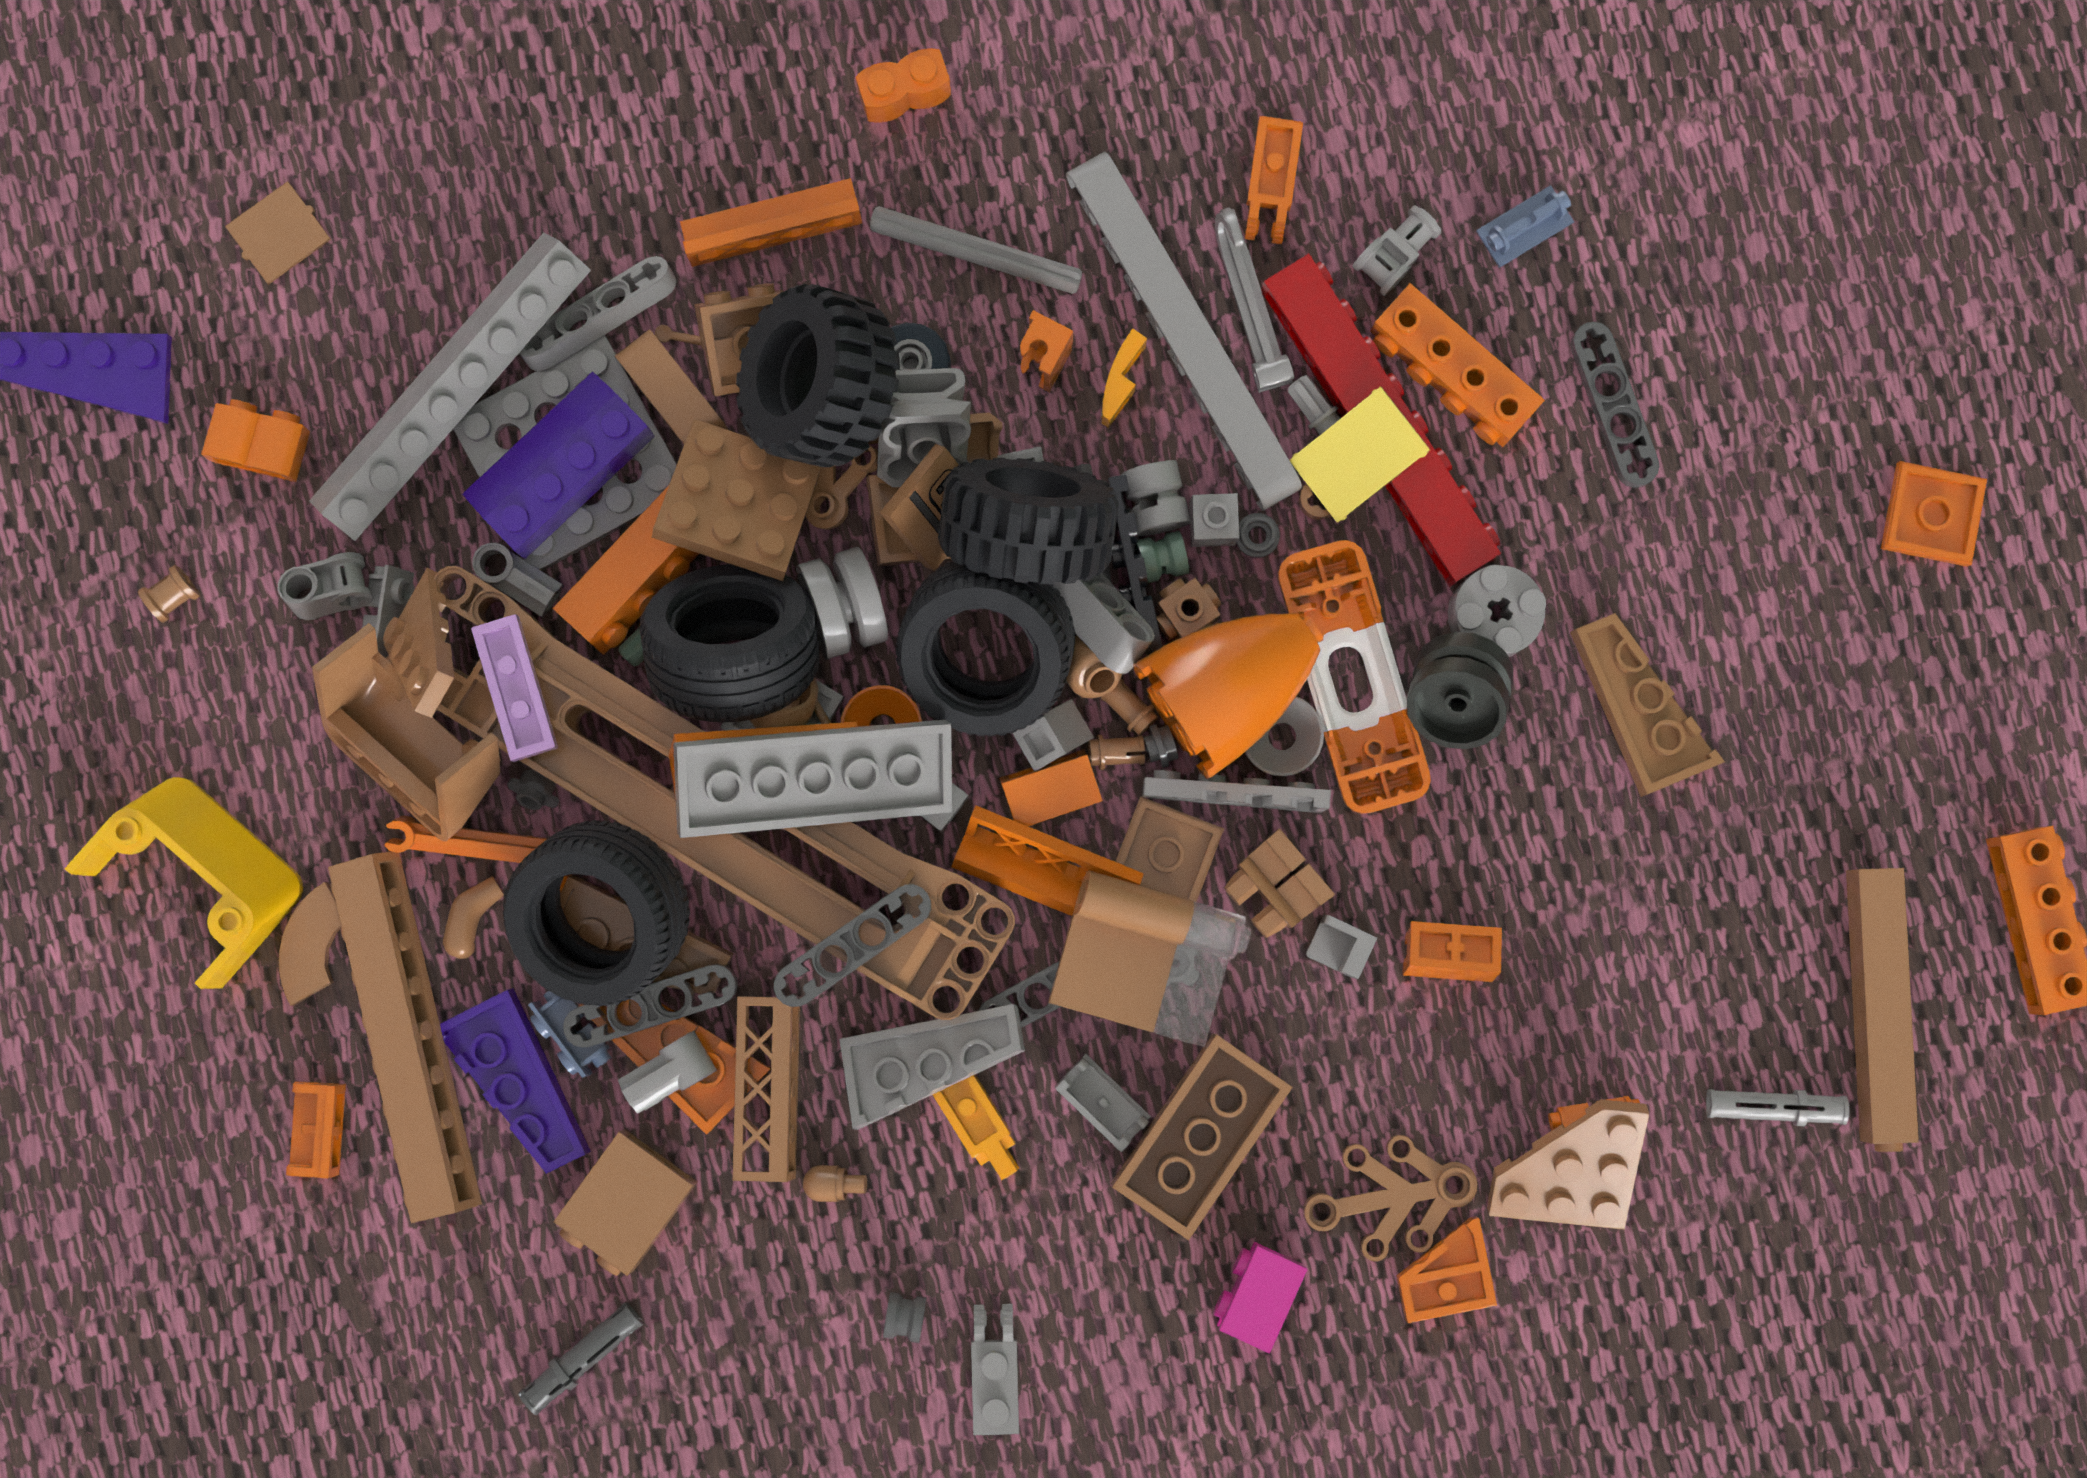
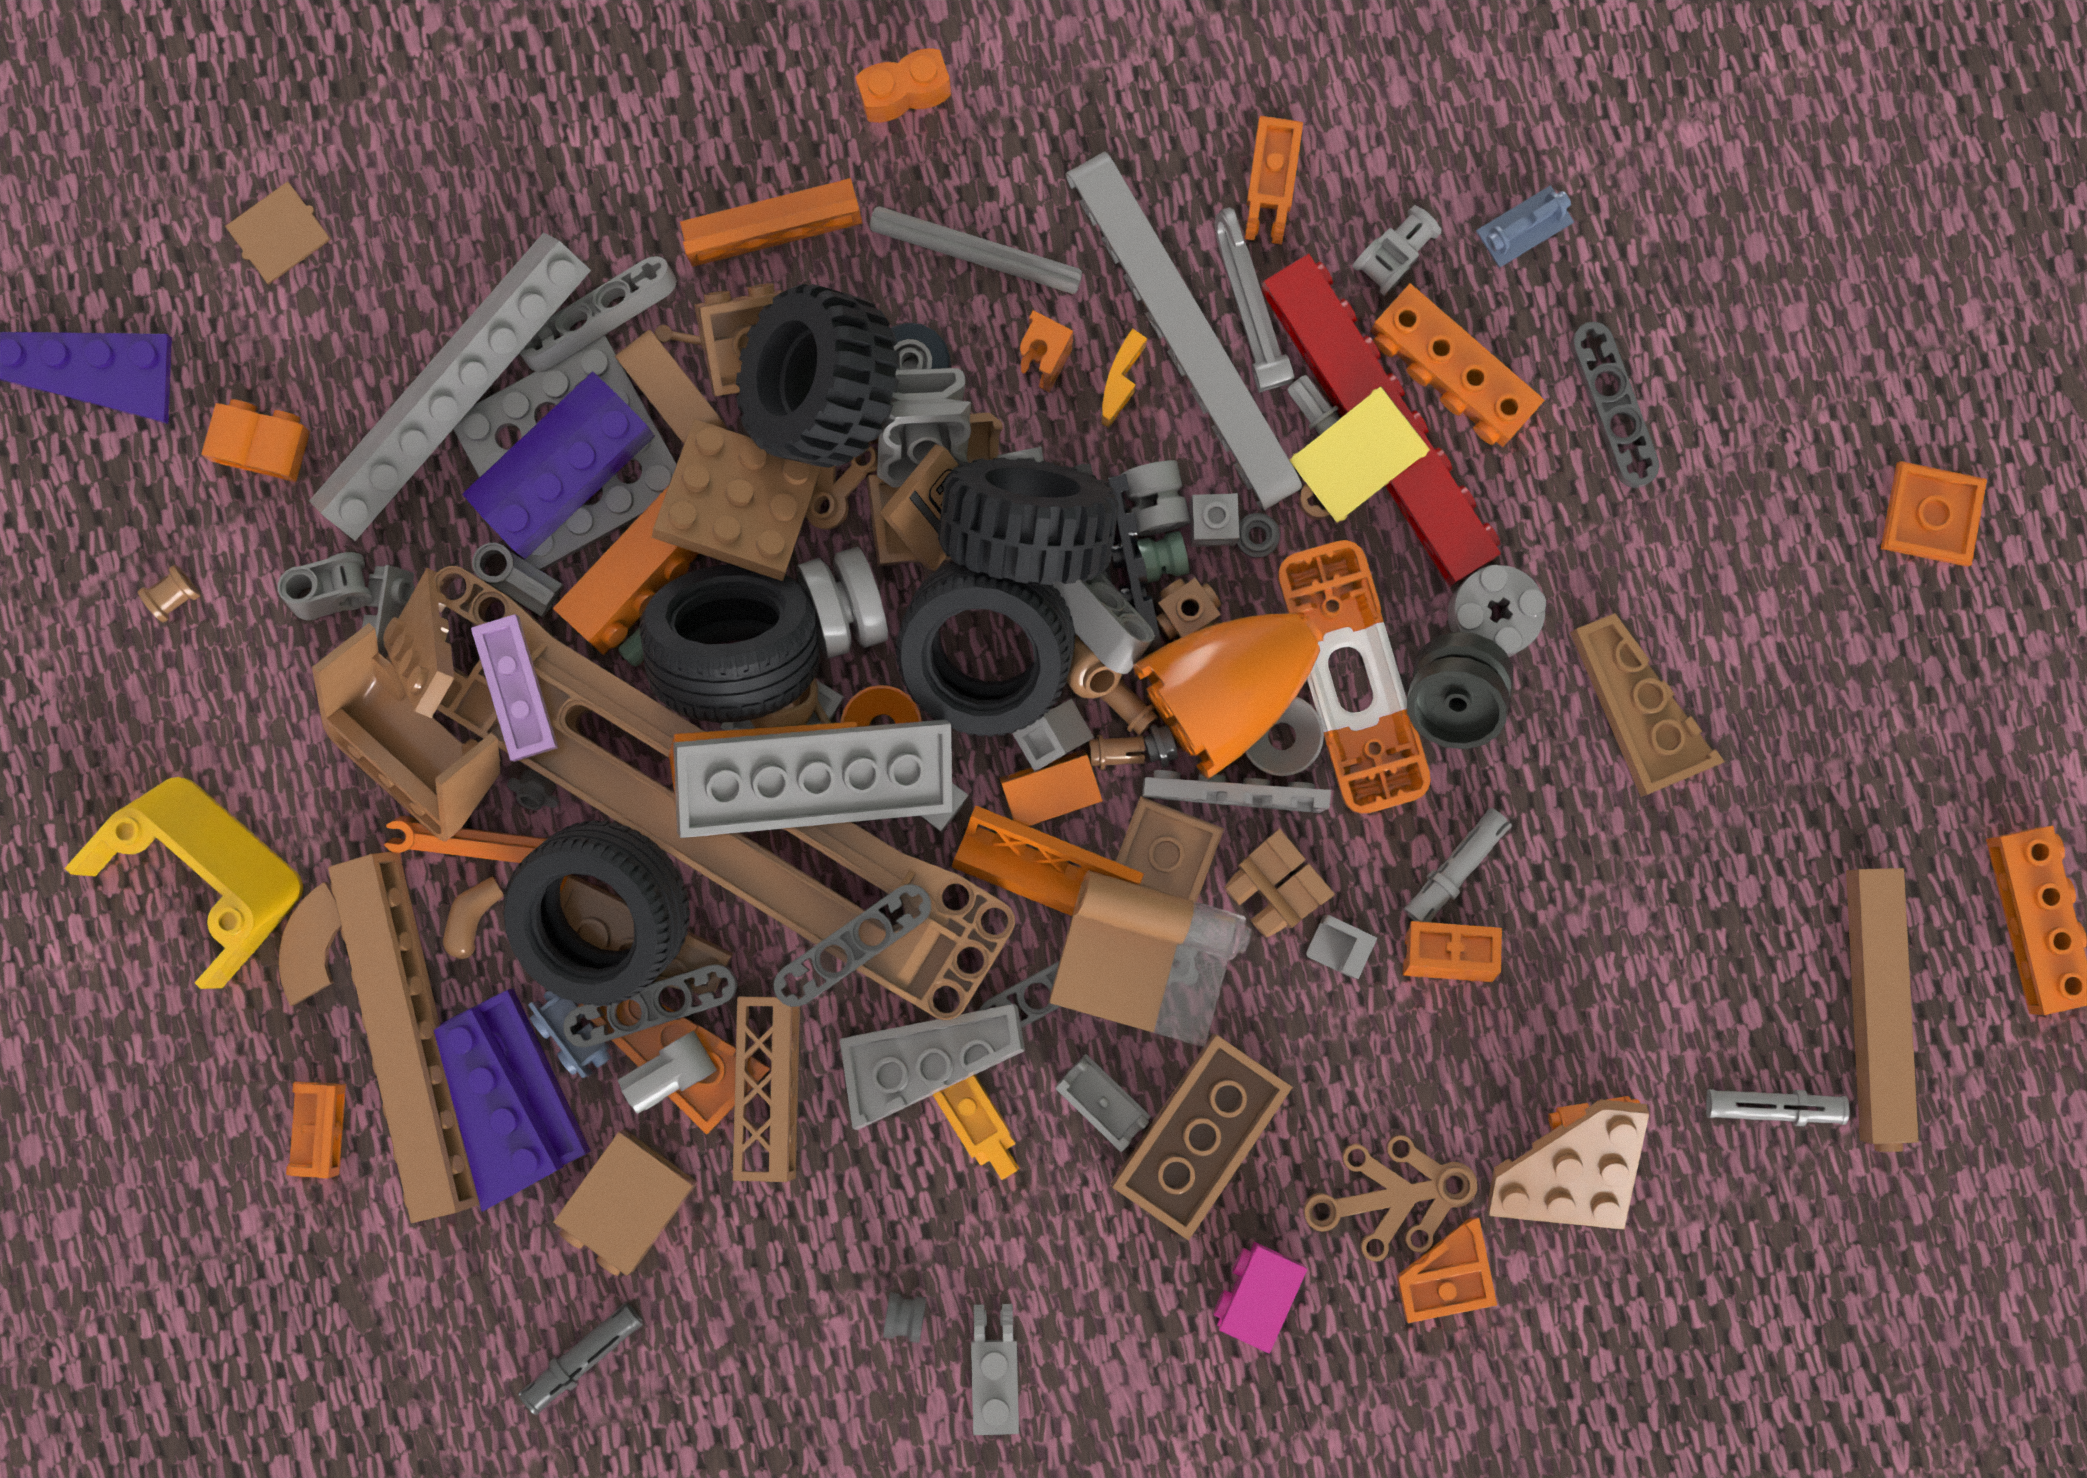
medium nougat cylinder [803,1165,867,1202] -> none
none -> dark purple wing [434,1006,563,1212]
none -> light grey pin [1403,807,1512,922]

